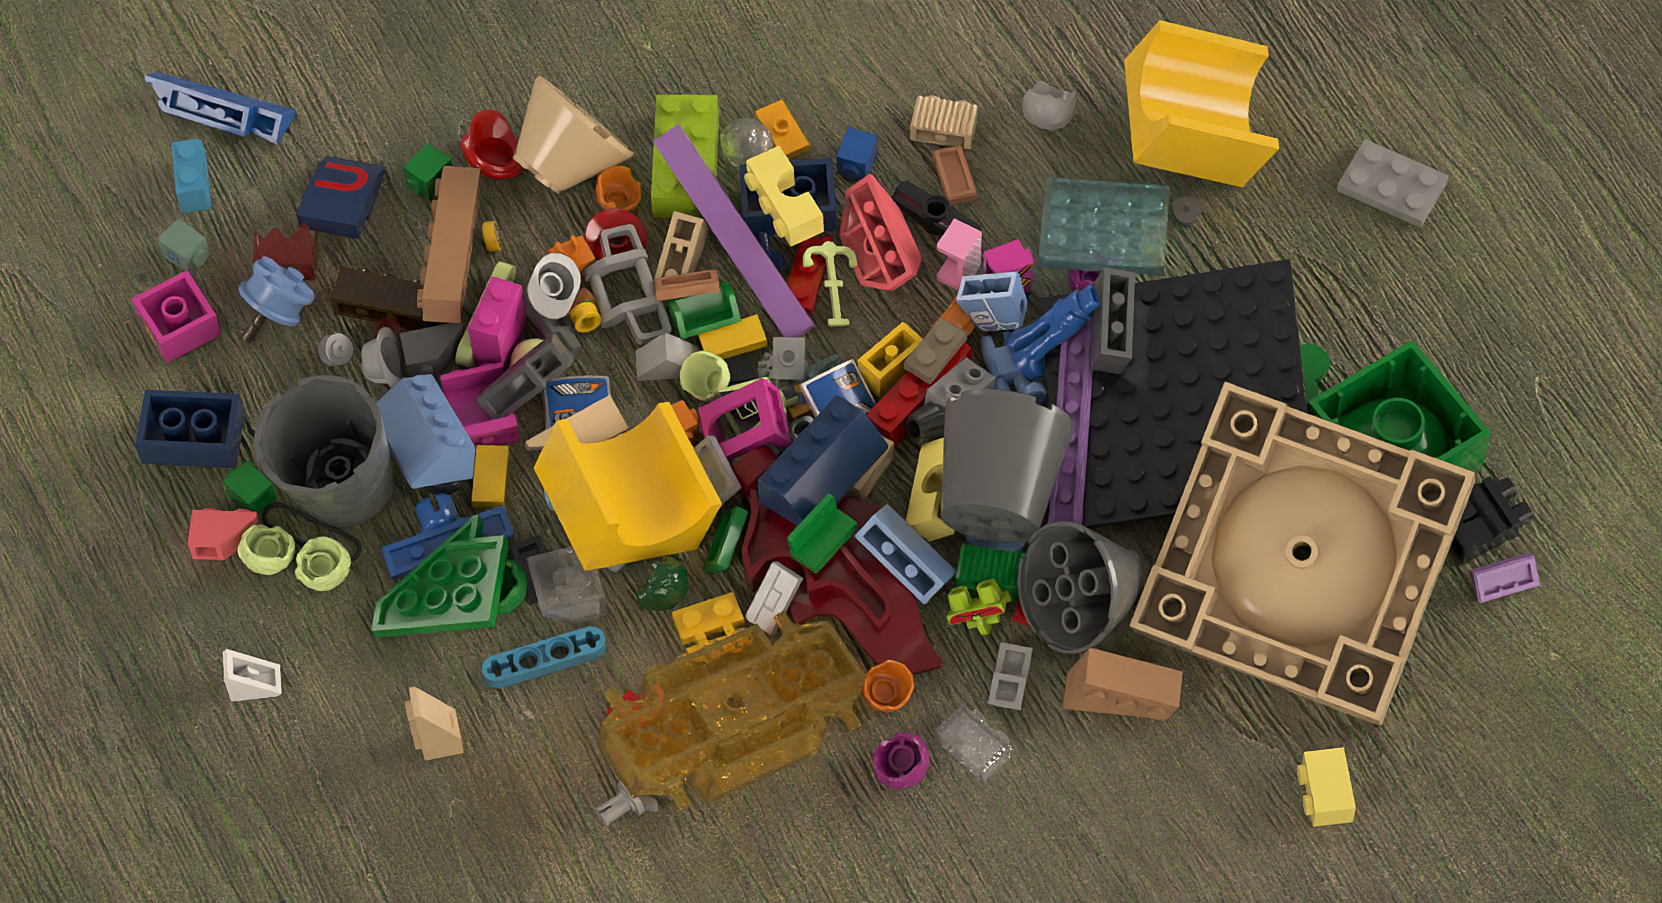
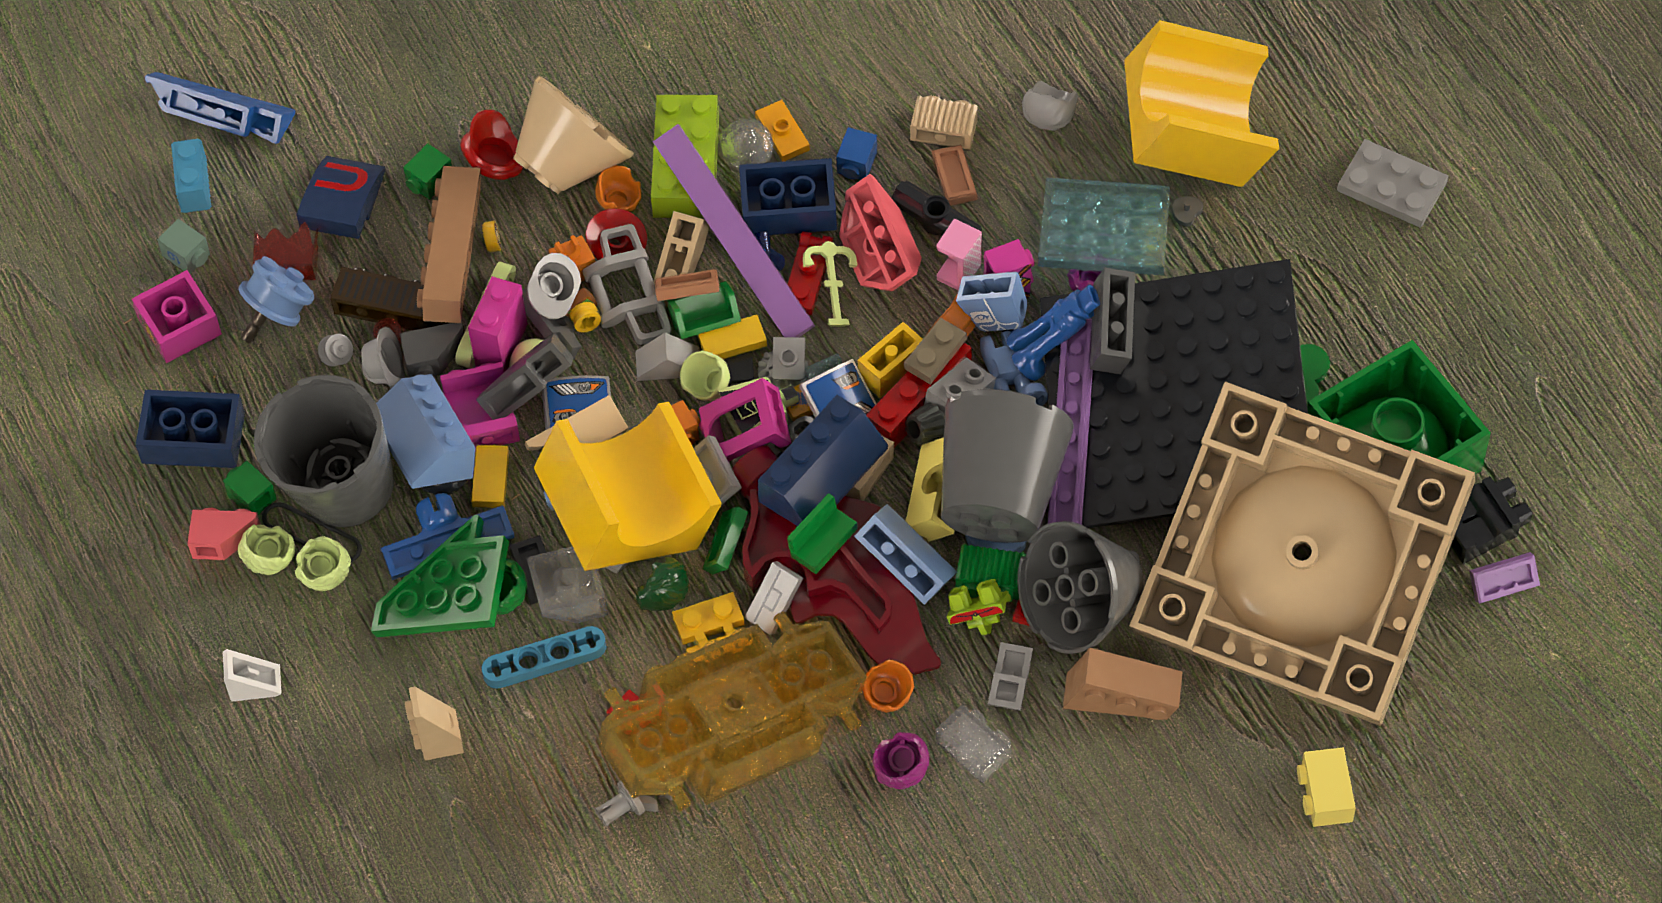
light yellow arch [744,146,824,247] -> none

